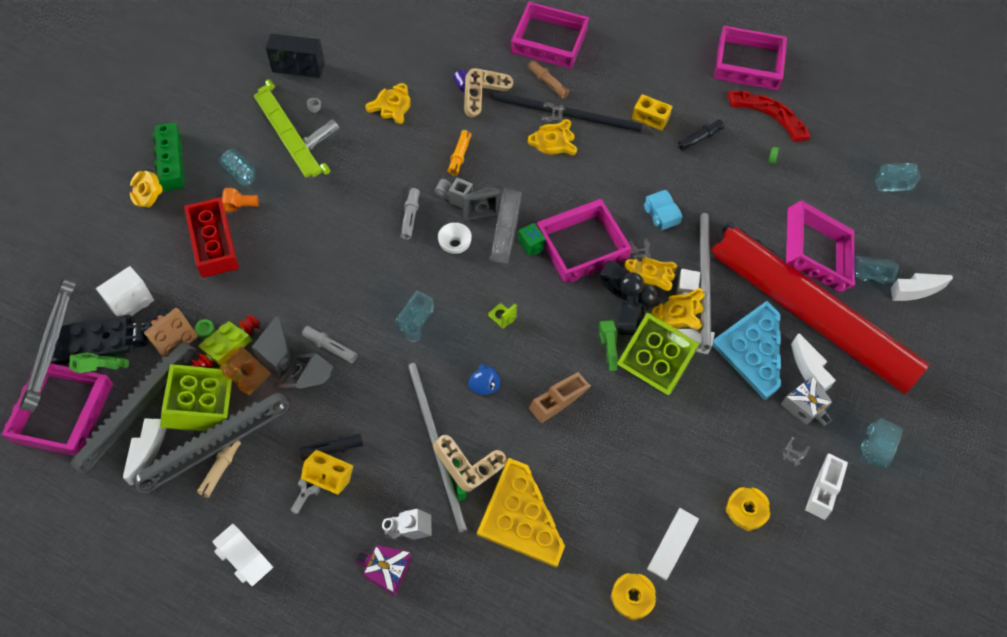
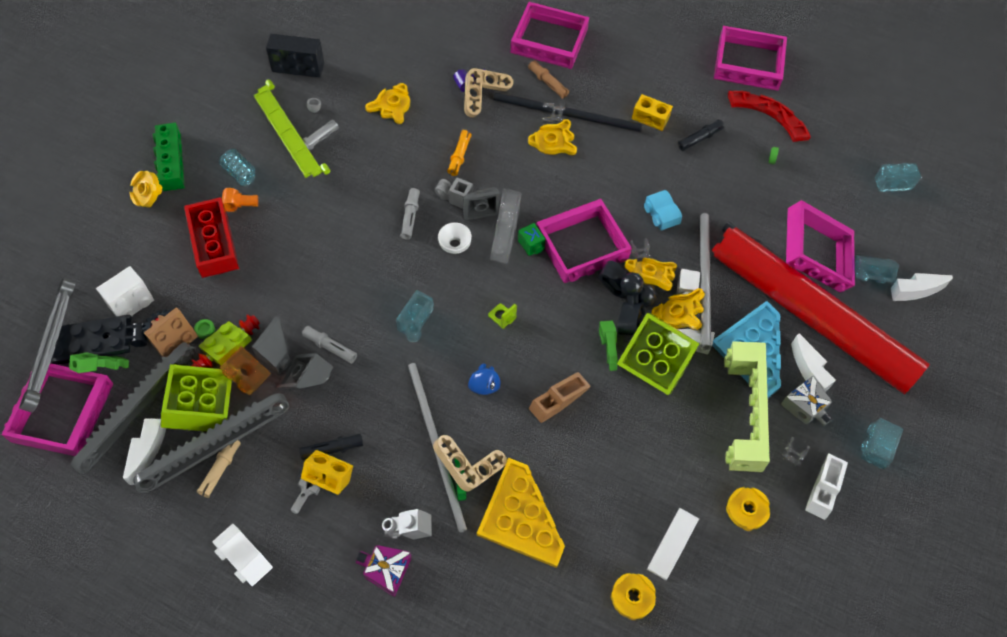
none -> yellowish green plate [724,342,770,472]

